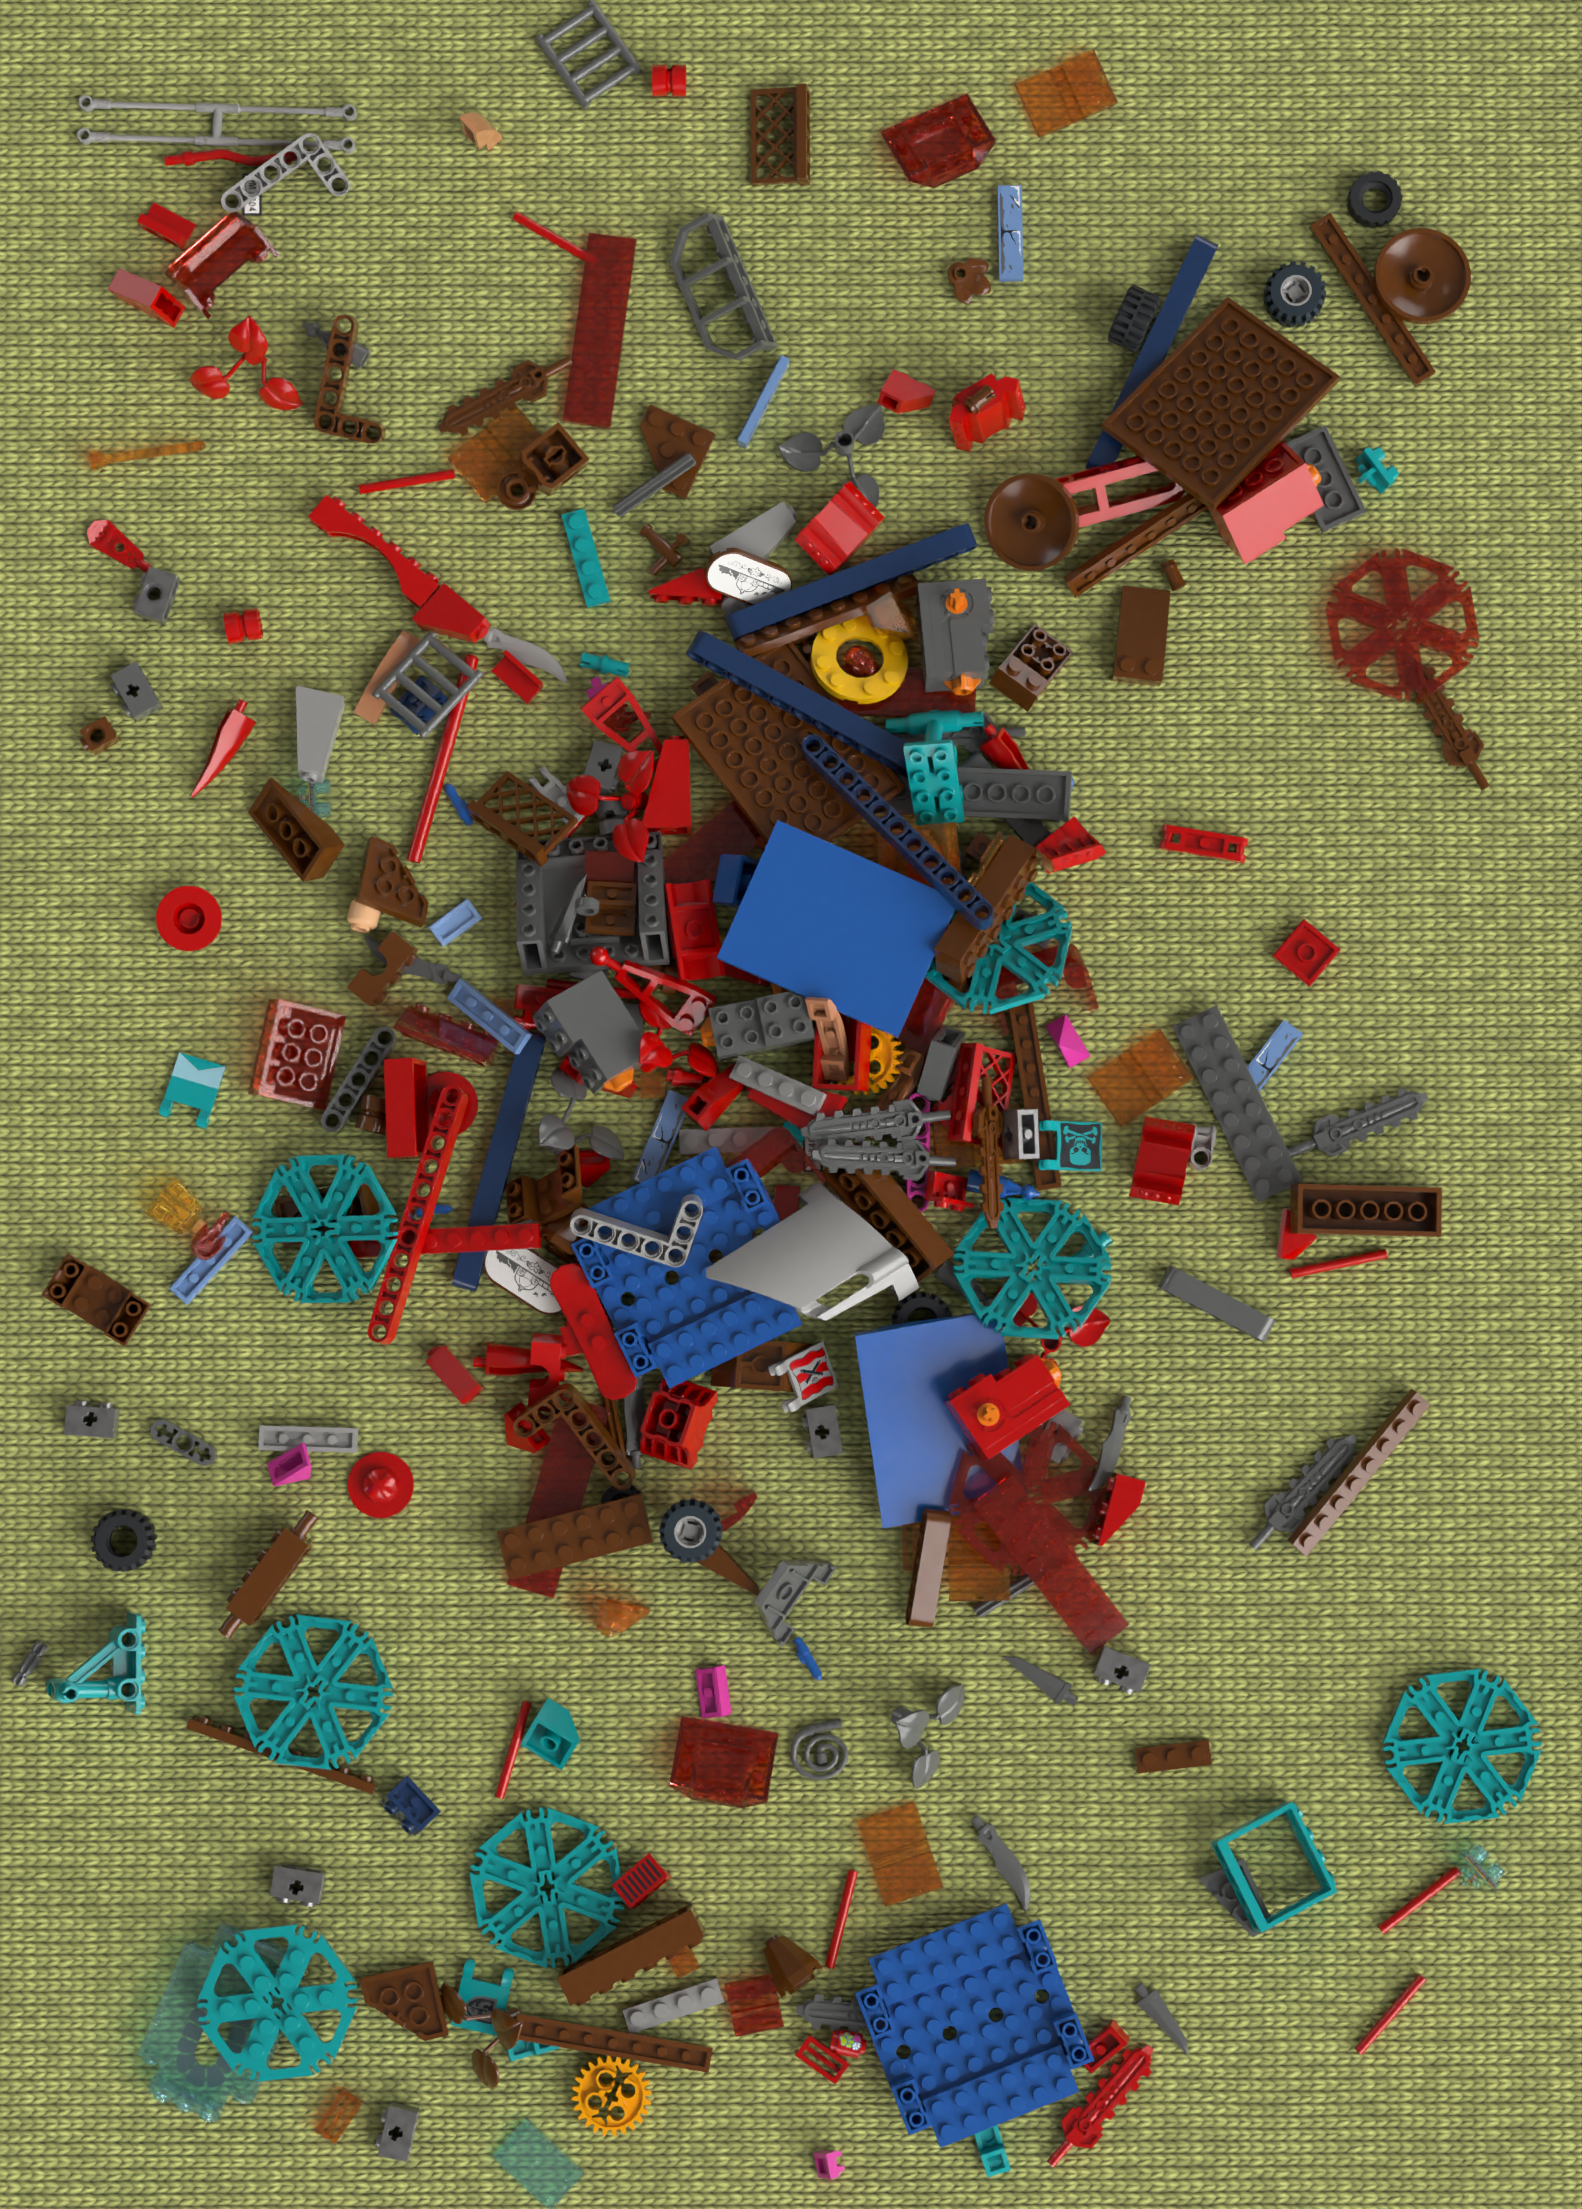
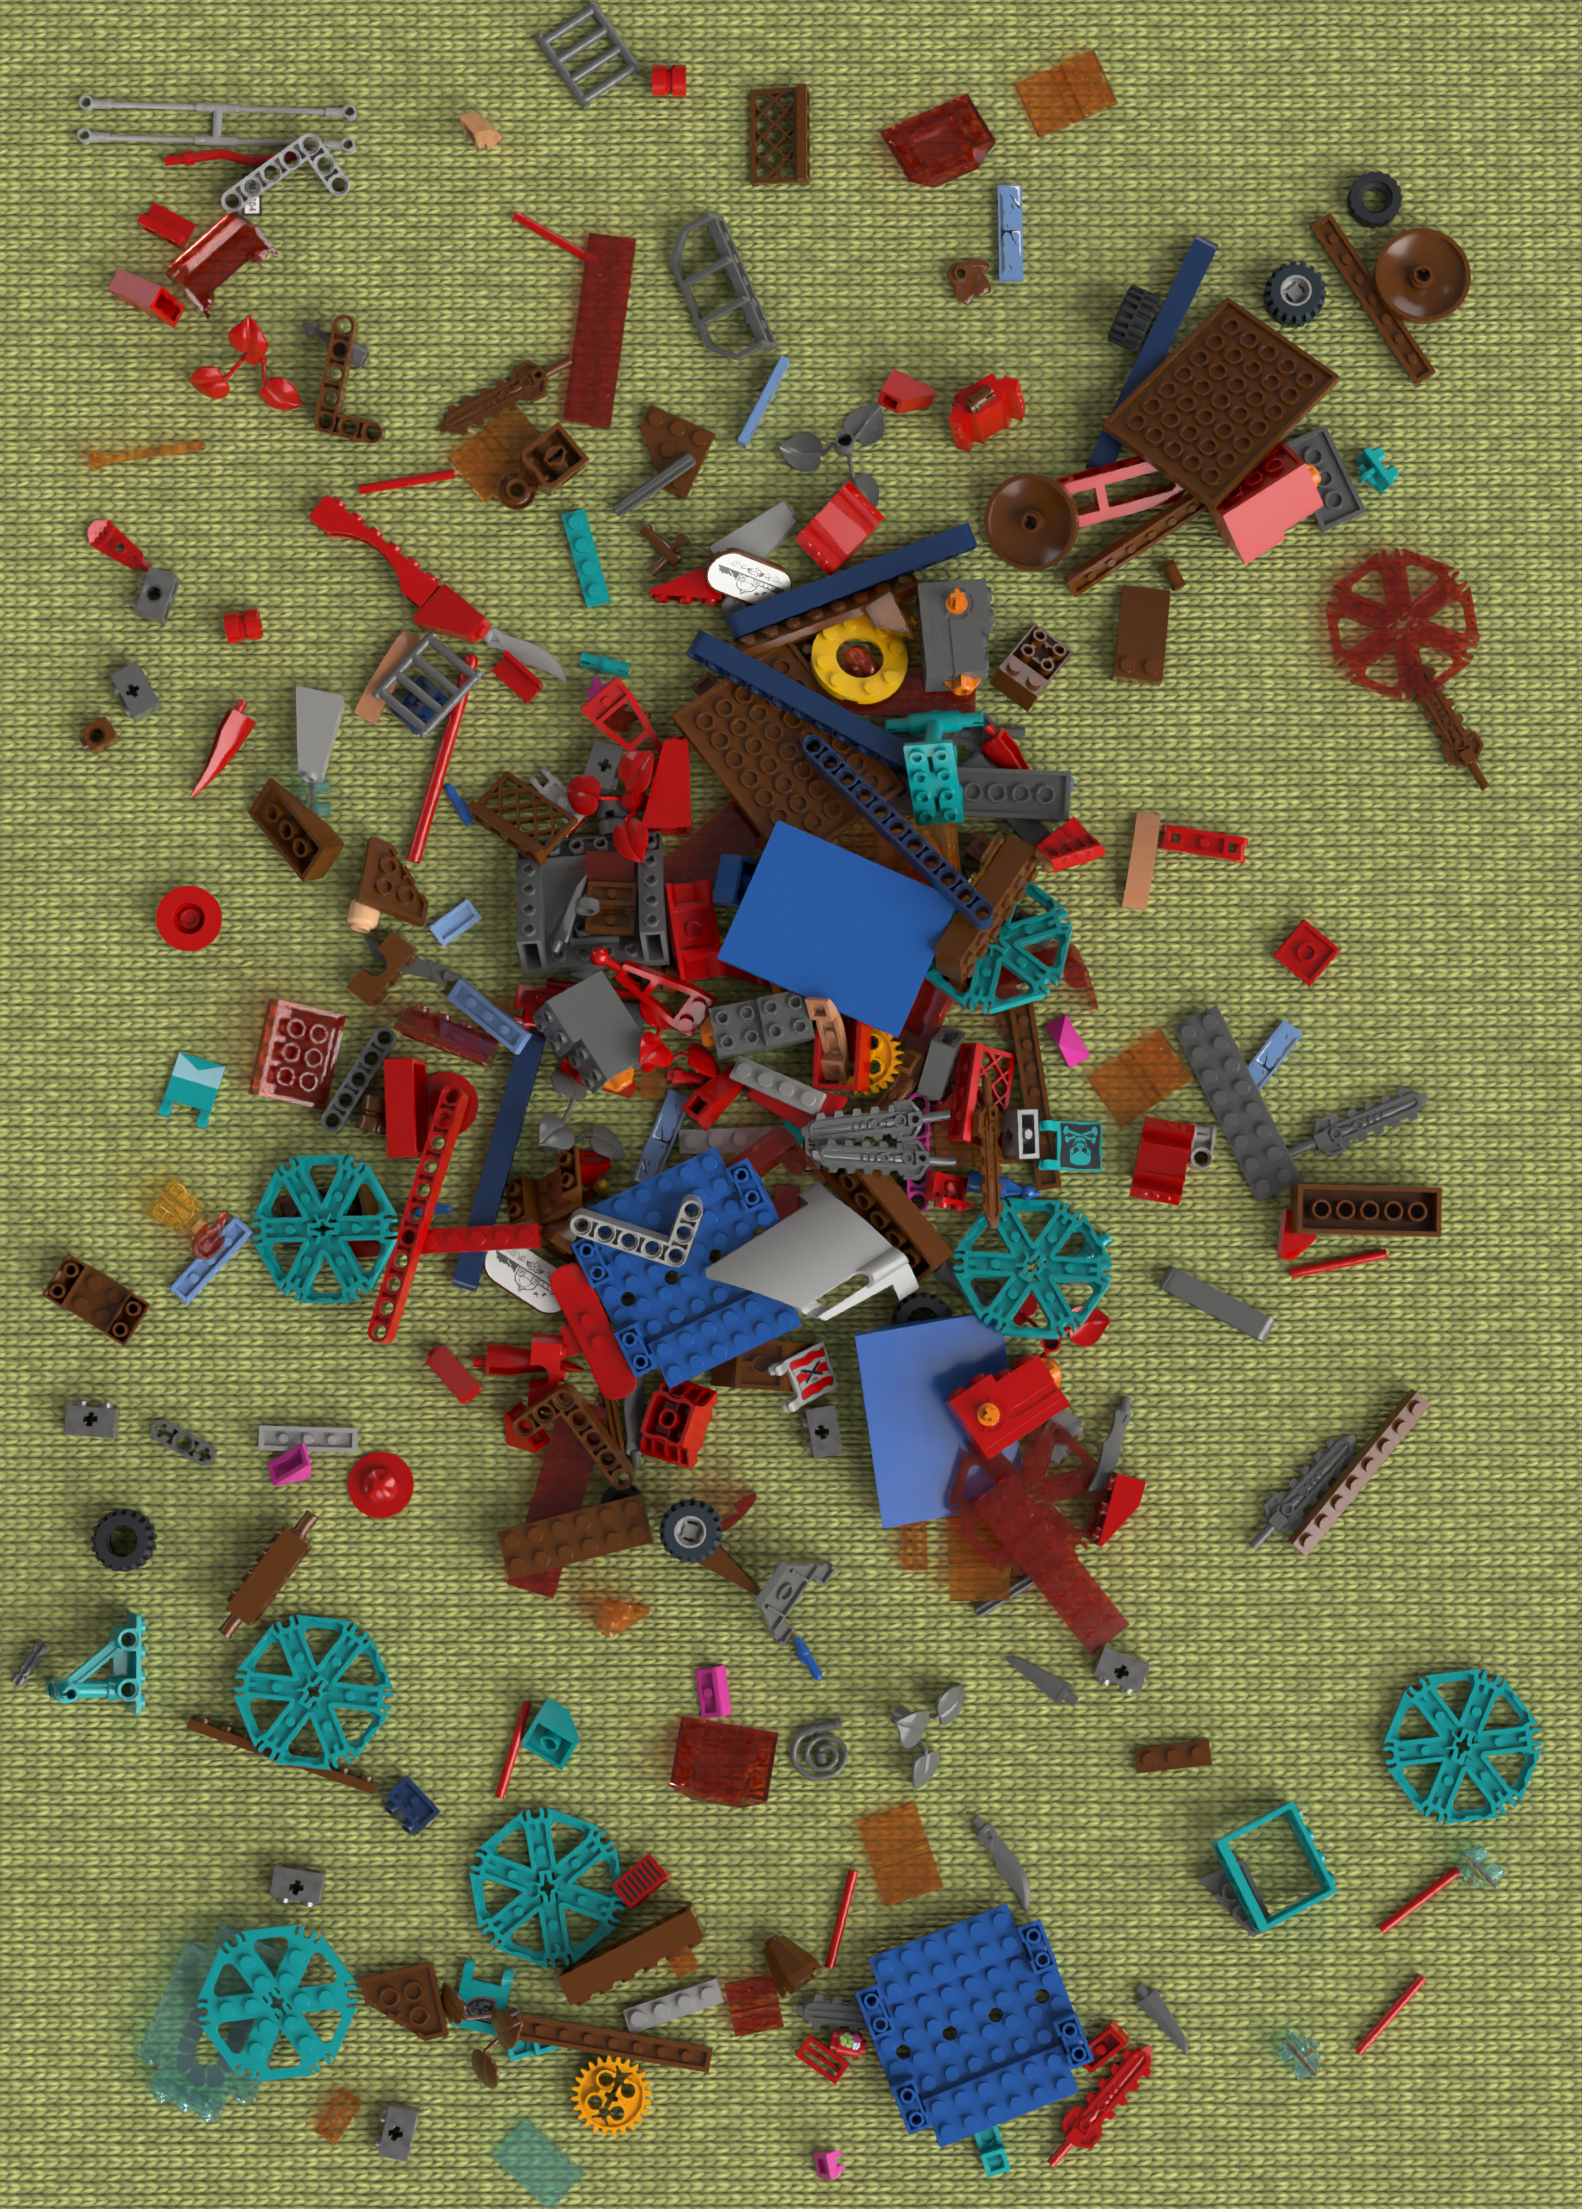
beam [905,1508,951,1628] -> none
none -> pearl gold piece [582,1178,611,1203]
none -> nougat slope [1121,811,1161,911]
none -> clear light blue hips [1276,2031,1321,2080]

